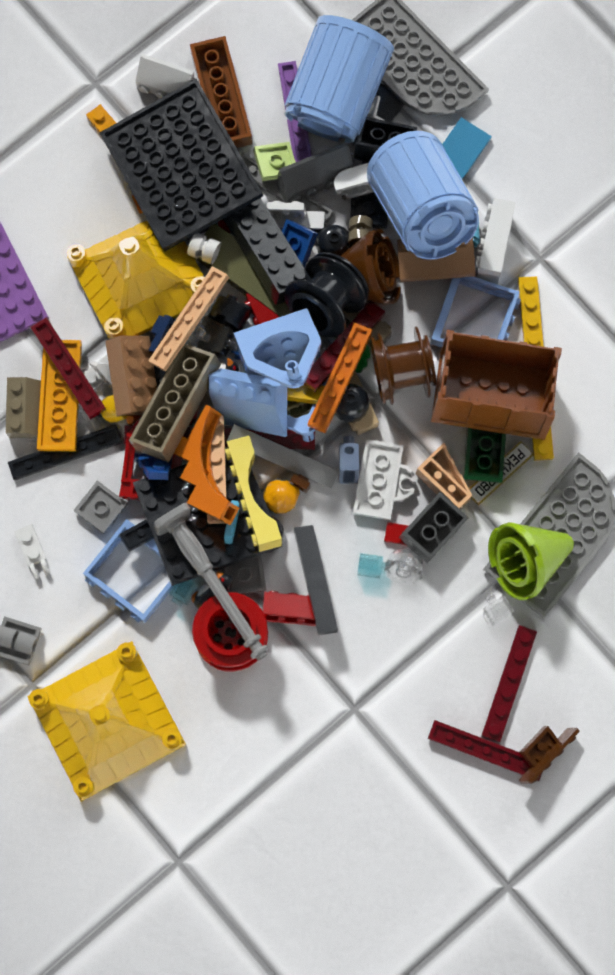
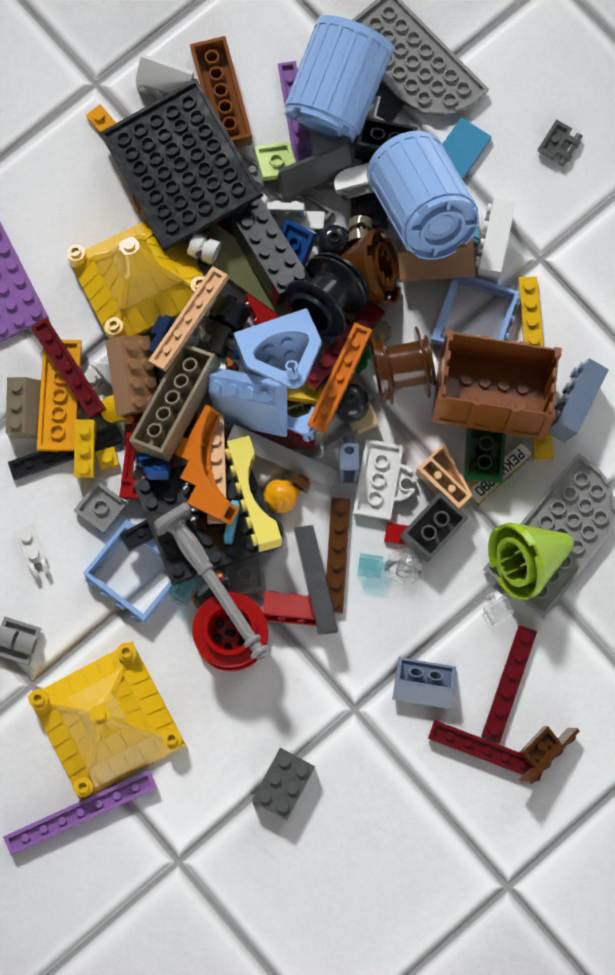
none -> medium lavender plate [3,770,158,855]
none -> yellow arch [74,419,97,478]
none -> yellow plate [96,446,119,471]
none -> dark grey brick [252,747,315,820]
none -> reddish brown plate [326,497,350,614]
none -> sand blue slope [392,657,456,709]
none -> dark grey plate [537,119,583,167]
none -> sand blue brick [548,358,609,443]

